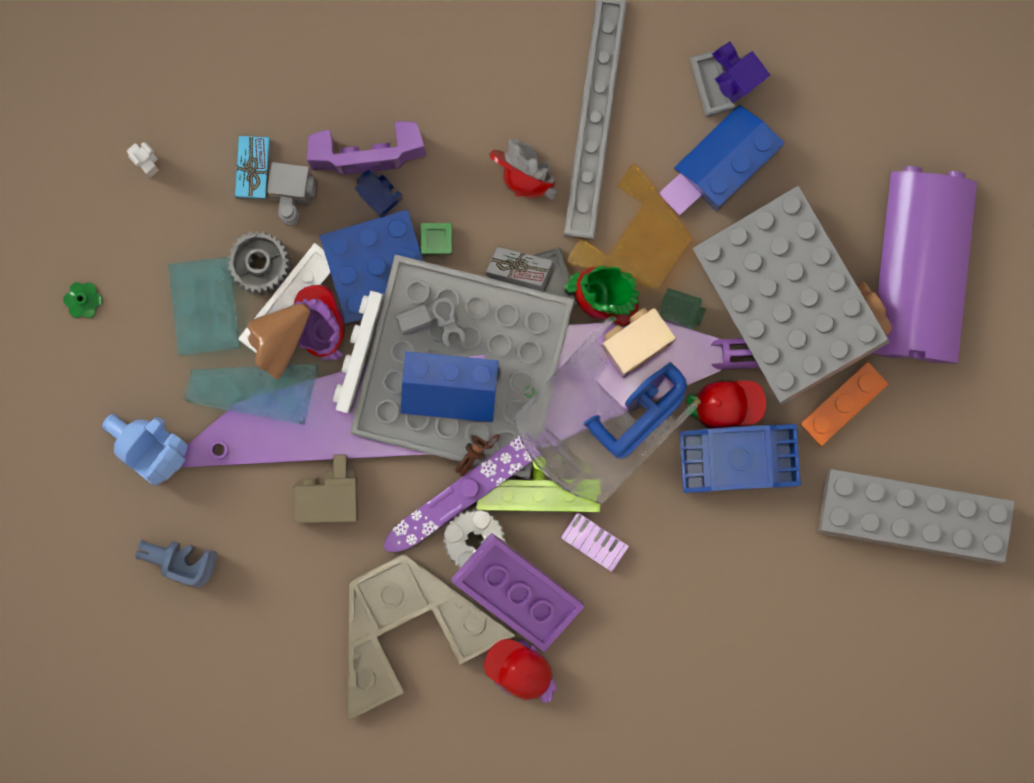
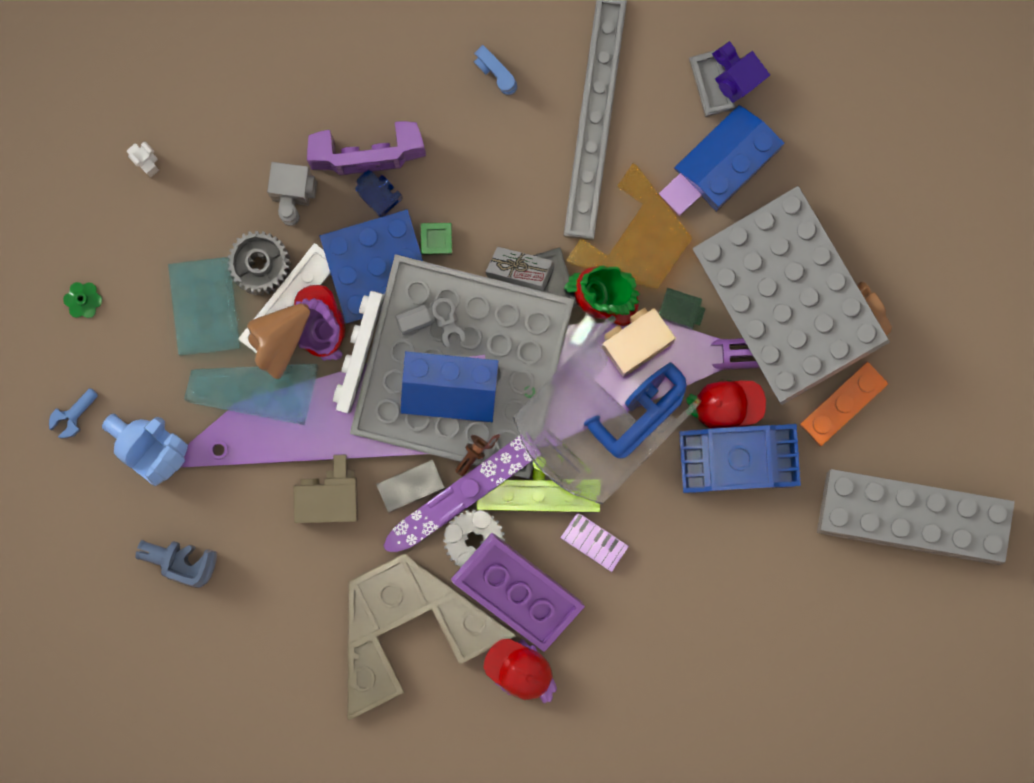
medium azure tile [235,136,270,199] -> none
hair [489,138,558,200] -> none
medium lavender cylinder [872,166,977,364] -> none
none -> medium blue bar [49,388,98,438]
none -> tile [376,460,445,513]
none -> medium blue plate [474,45,518,95]
none -> clear light blue tile [569,314,596,348]

